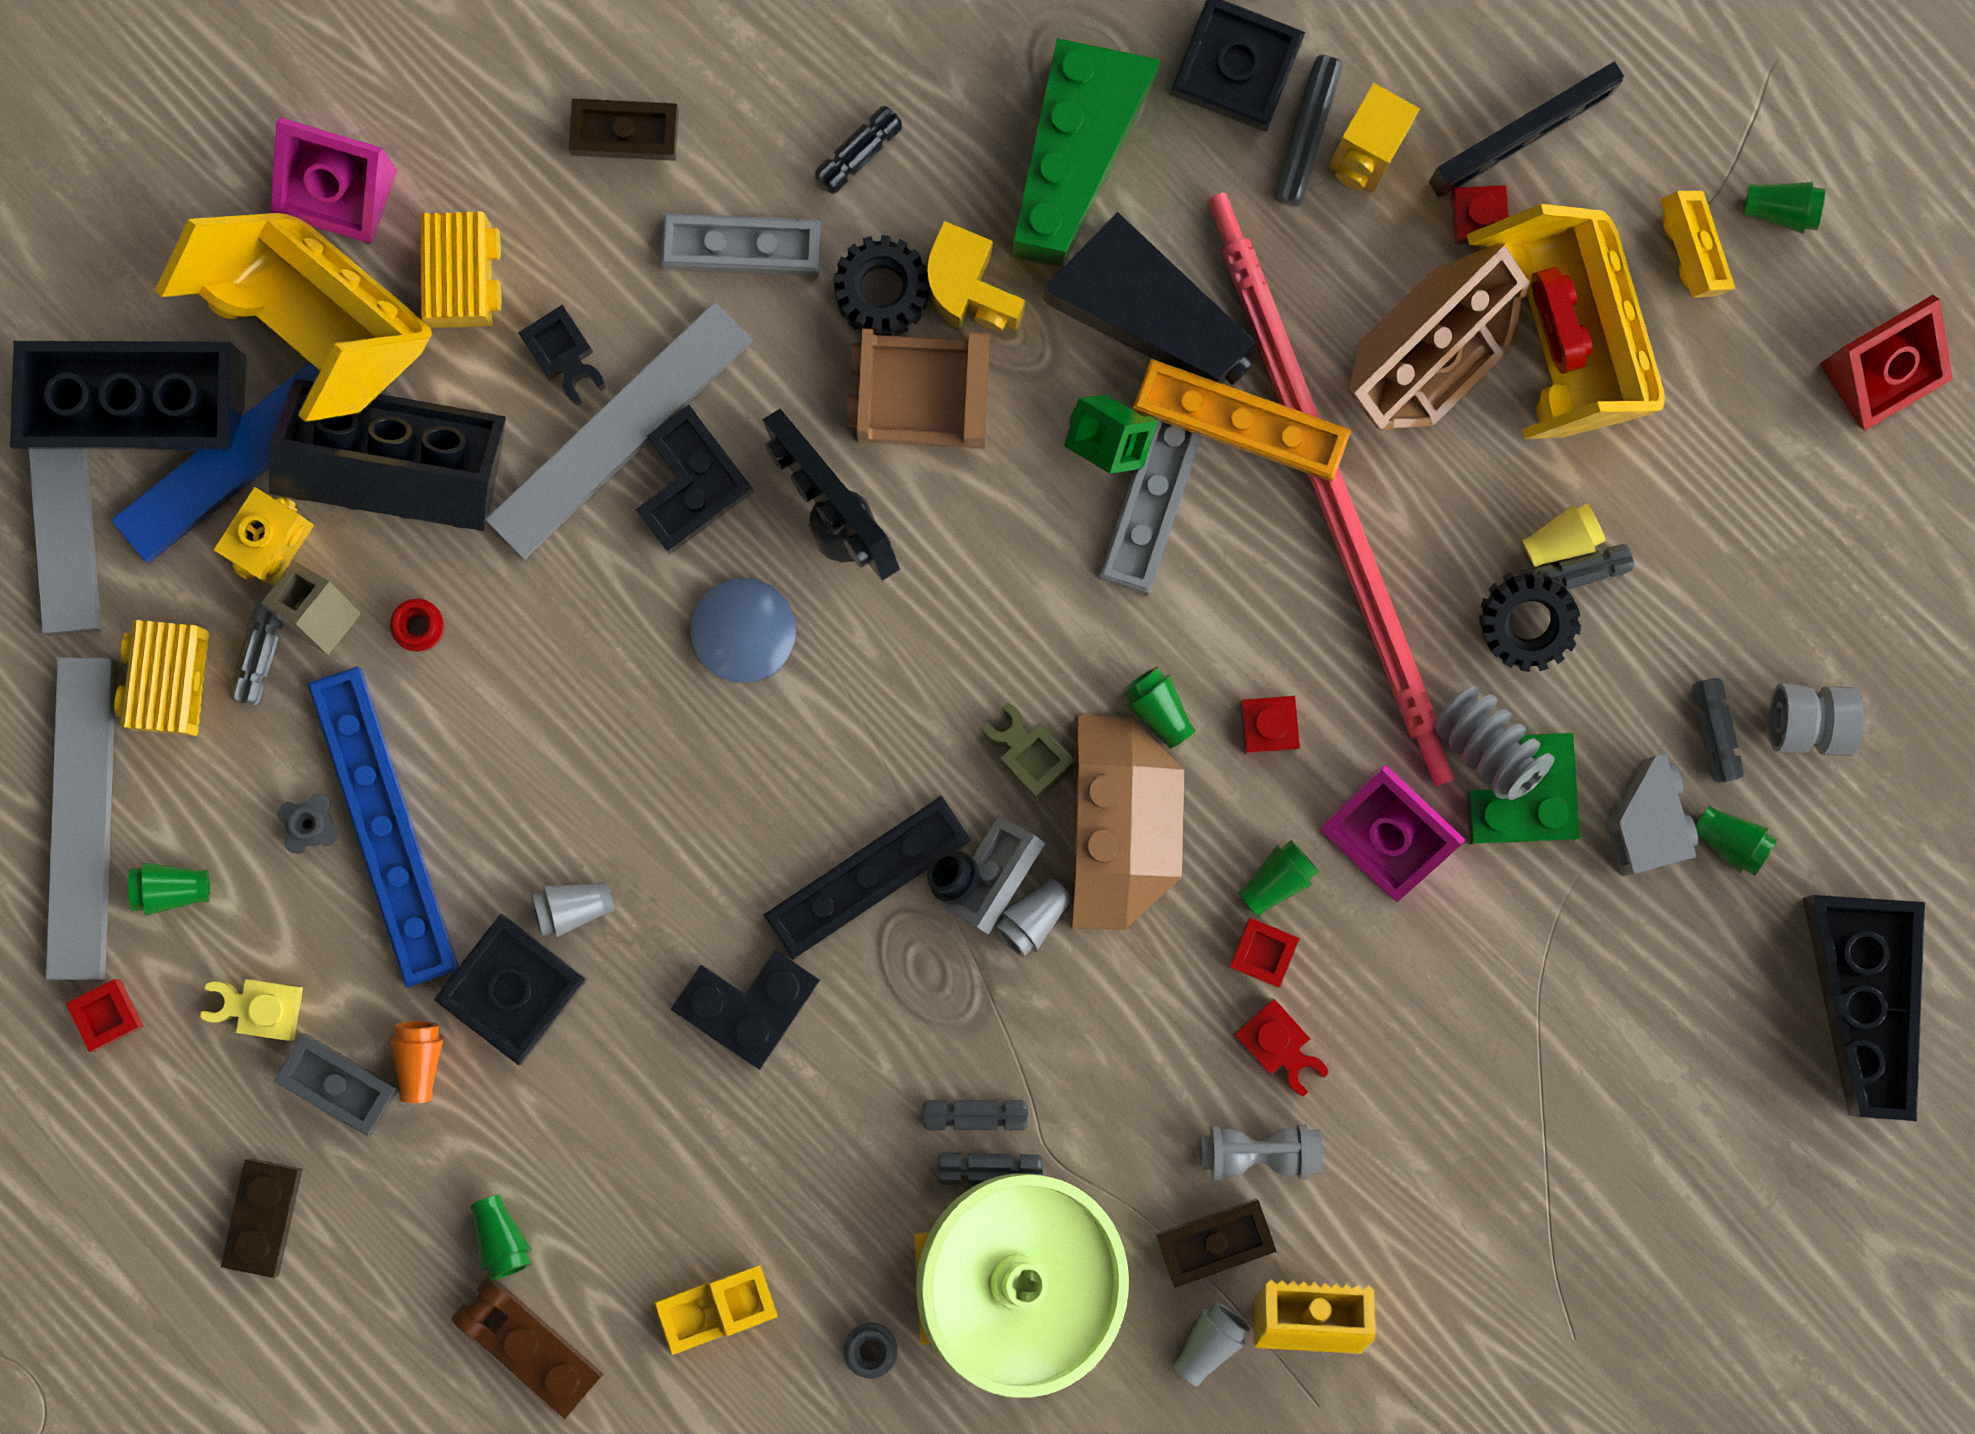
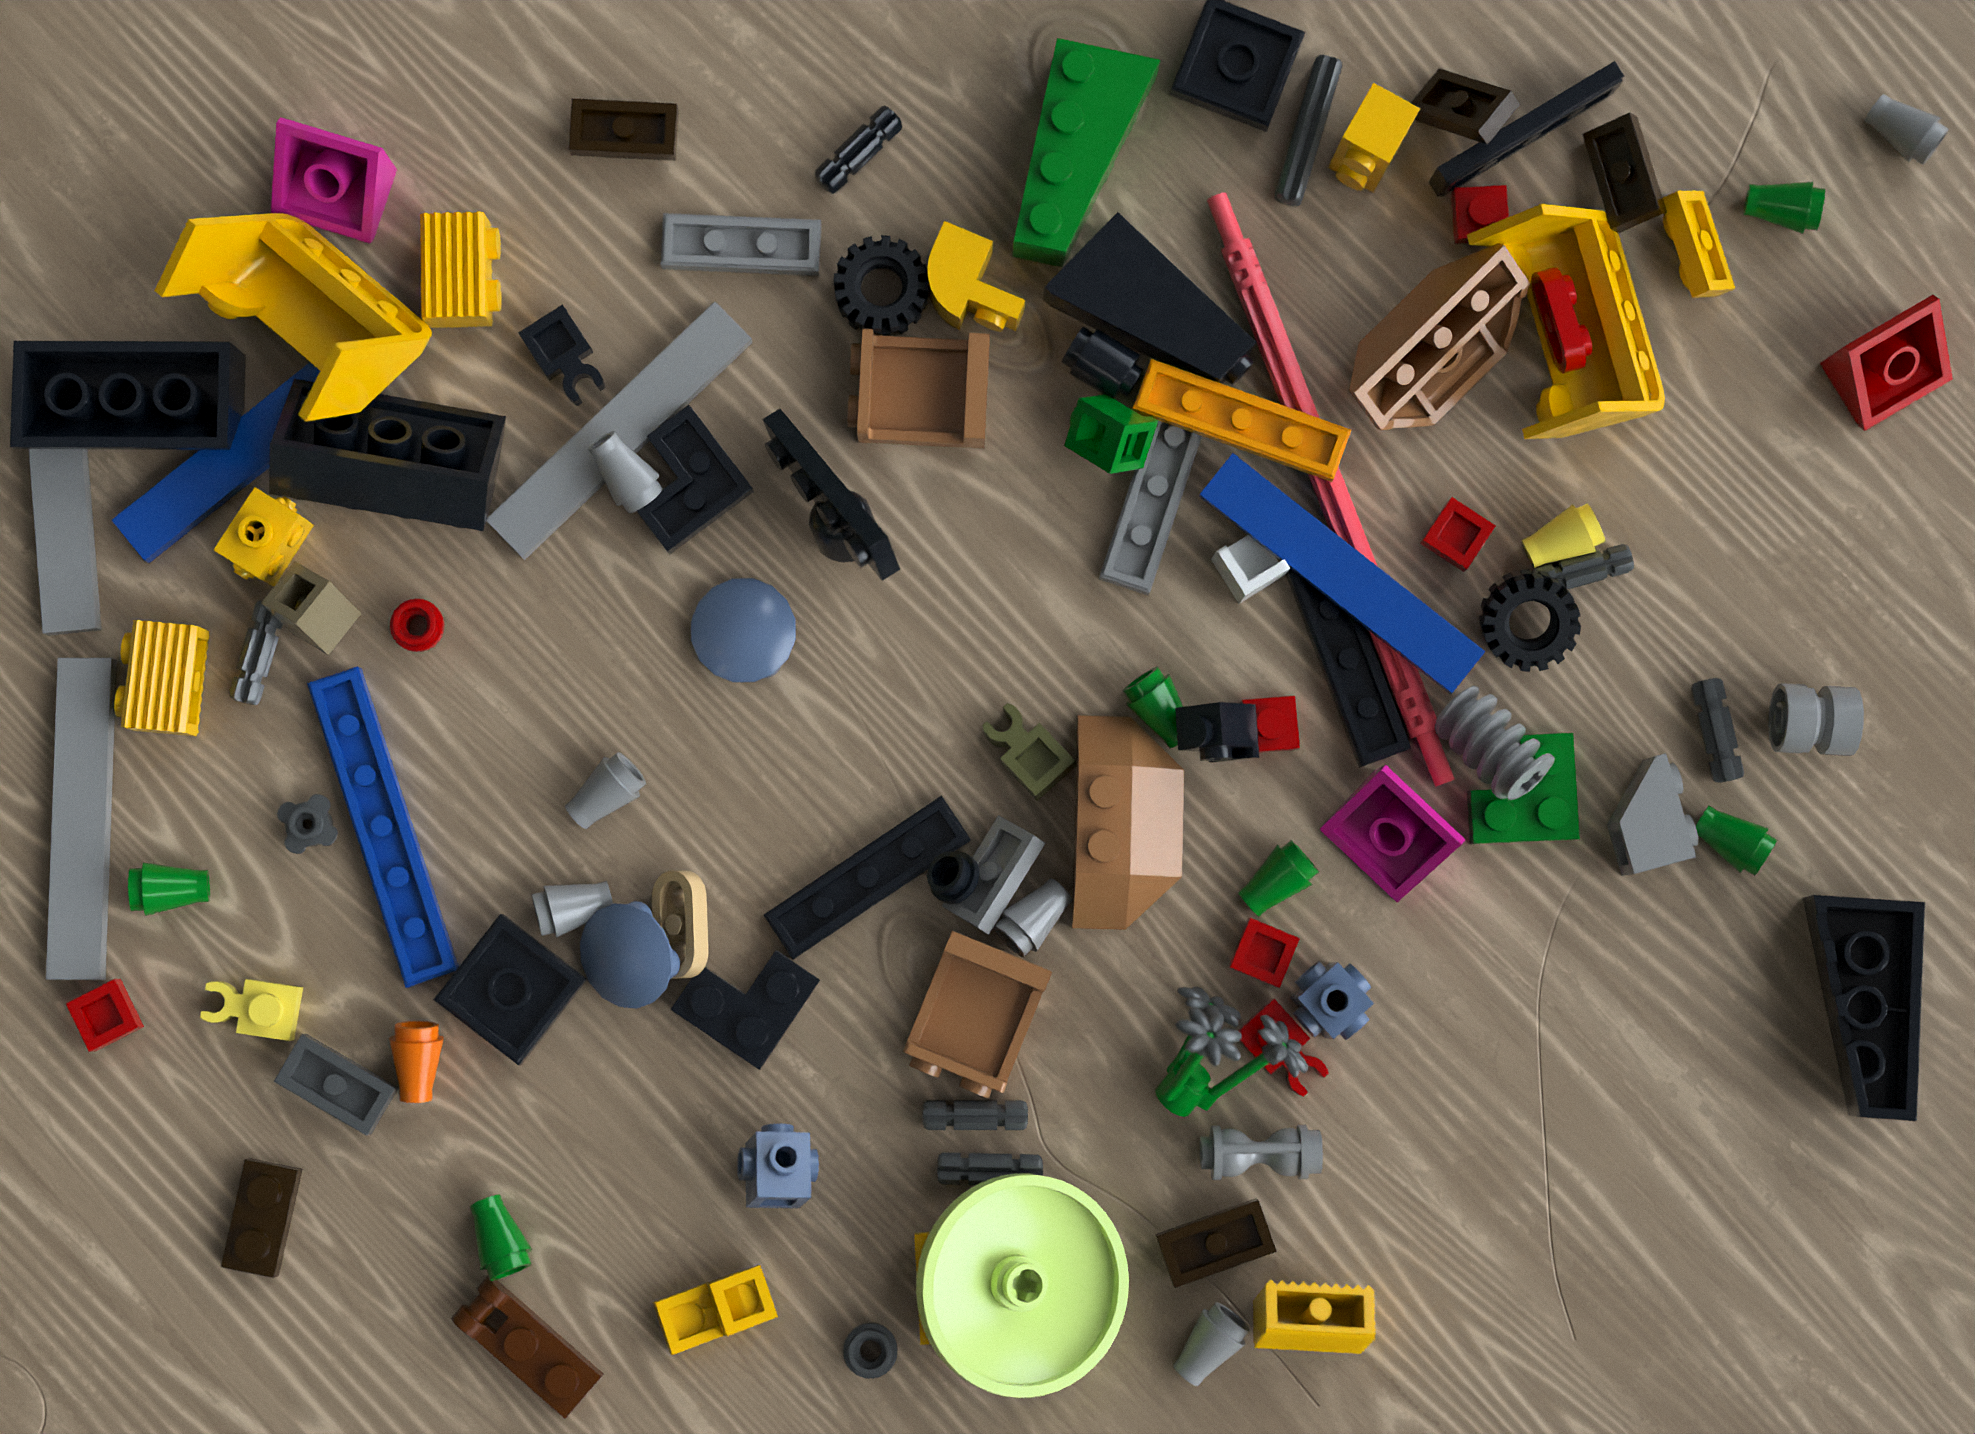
none -> light grey cone [565,752,646,829]
none -> sand blue dish [580,901,680,1009]
none -> light grey cone [588,431,663,513]
none -> tan plate [652,871,708,979]
none -> sand blue brick [737,1124,819,1208]
none -> medium nougat panel [903,931,1052,1098]
none -> black brick [1062,326,1144,399]
none -> plant [1155,986,1308,1117]
none -> black brick [1175,702,1259,763]
none -> blue tile [1199,453,1486,695]
none -> white panel [1211,535,1290,604]
none -> black tile [1286,569,1411,768]
none -> sand blue brick [1290,961,1374,1040]
none -> dark brown plate [1411,68,1520,145]
none -> red plate [1420,497,1496,572]
none -> dark brown plate [1582,112,1667,233]
none -> light grey cone [1864,94,1949,165]

